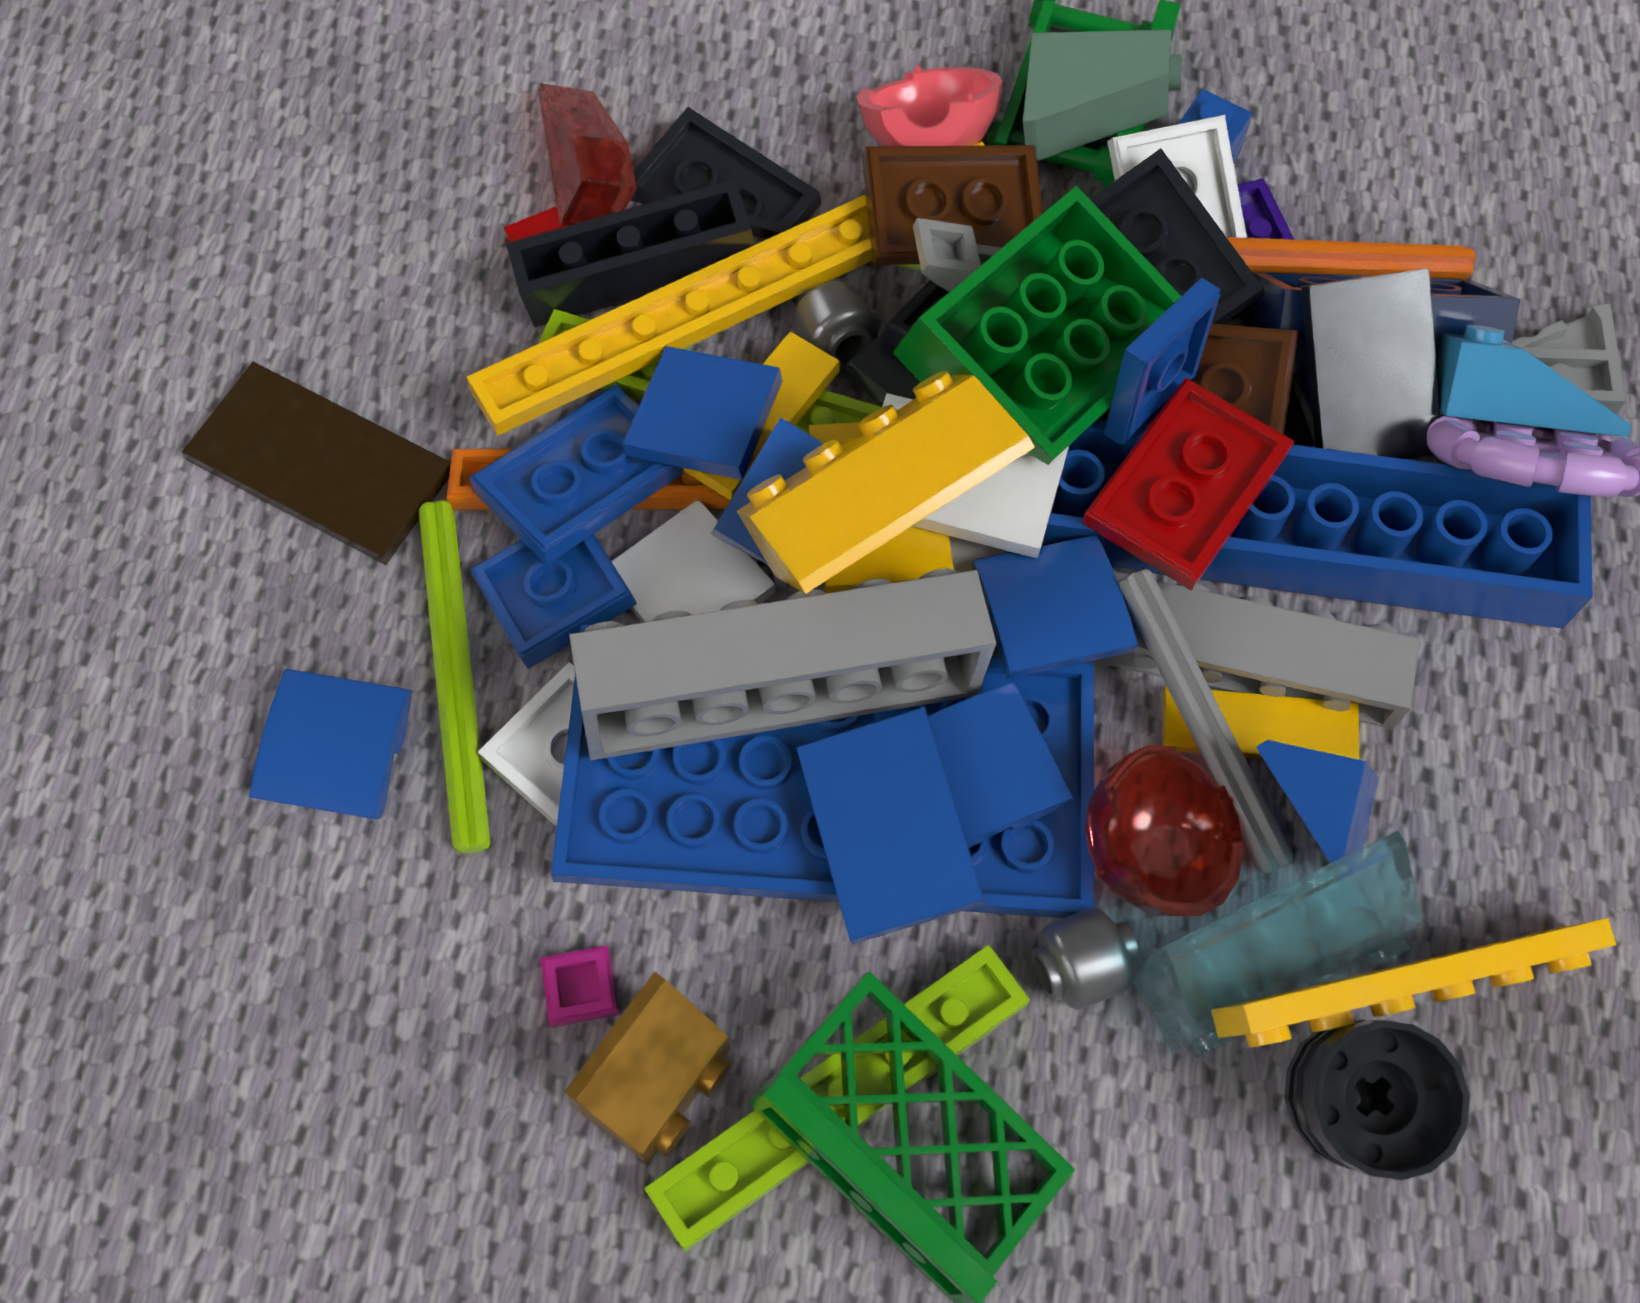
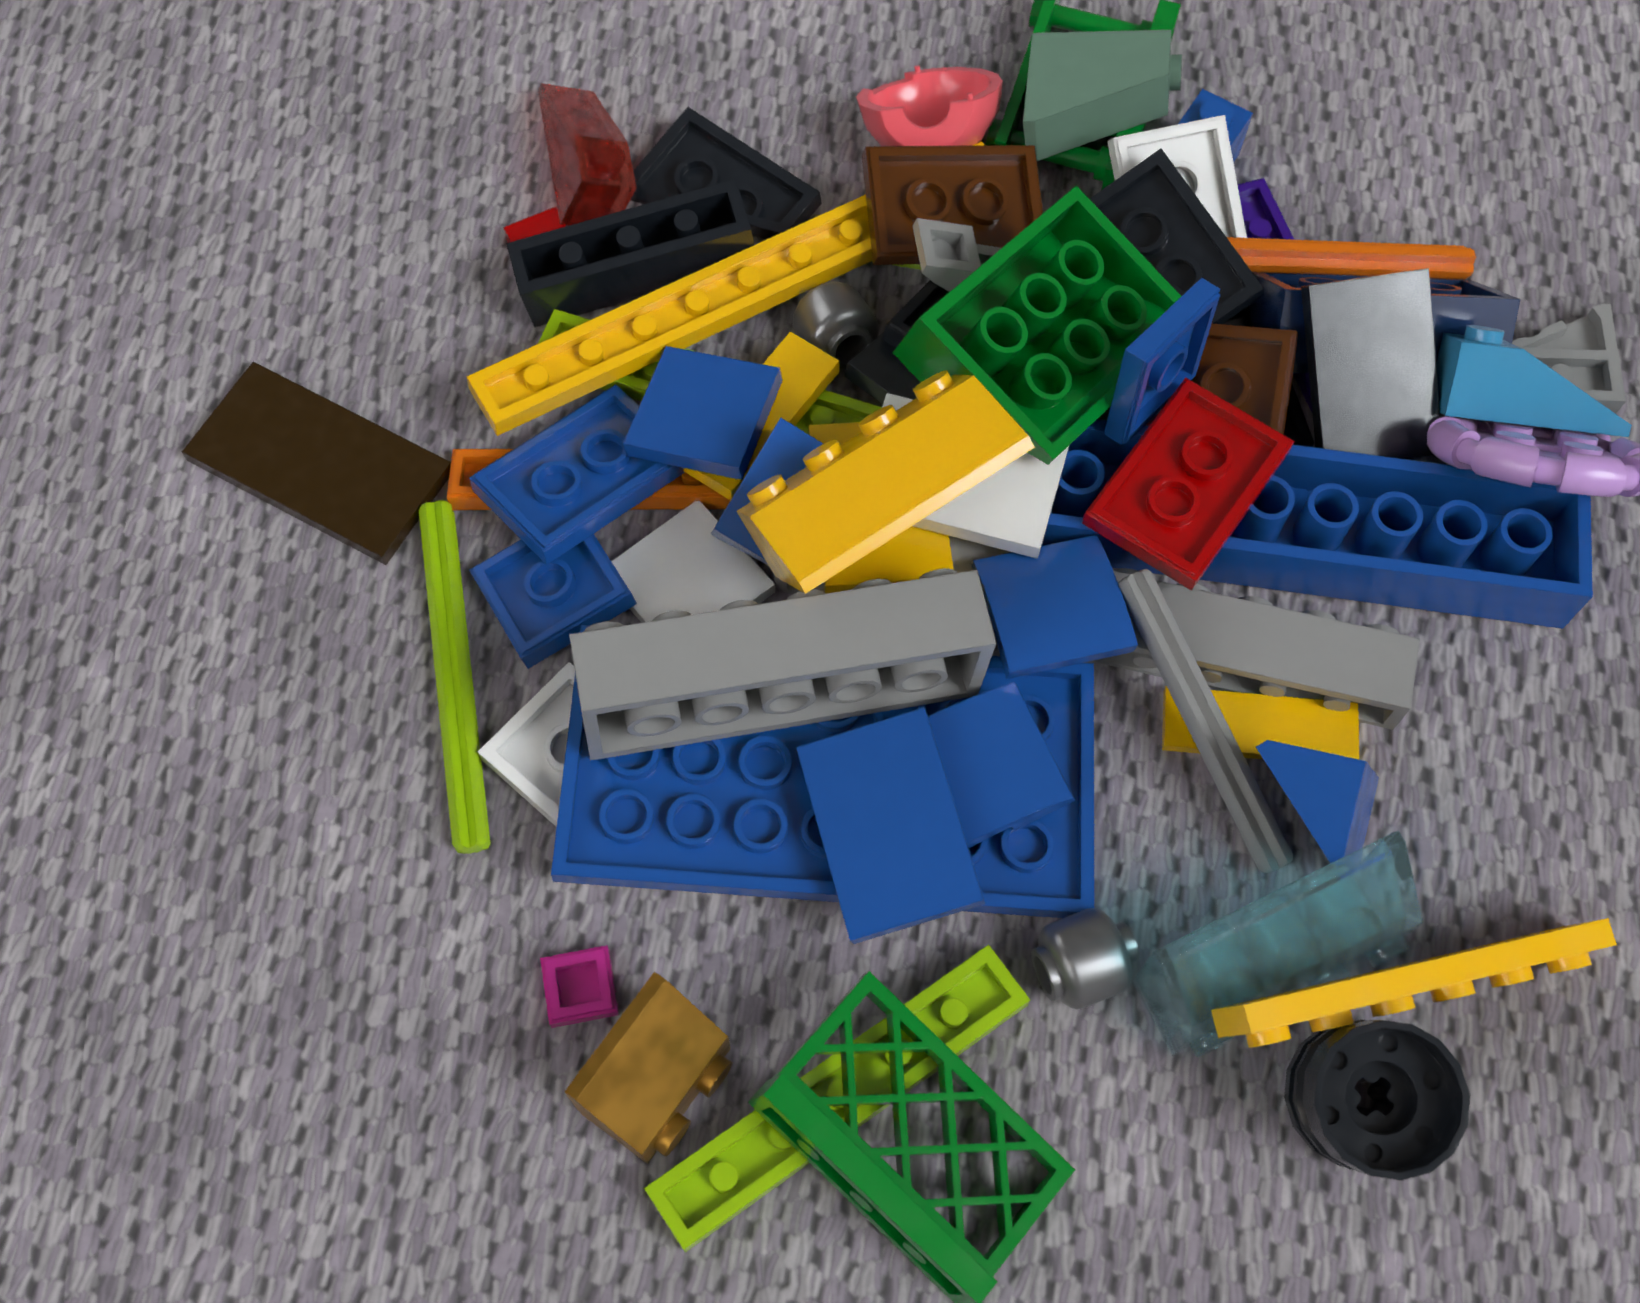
blue slope [249,669,413,820] -> none
clear red cylinder [1085,745,1244,916] -> none

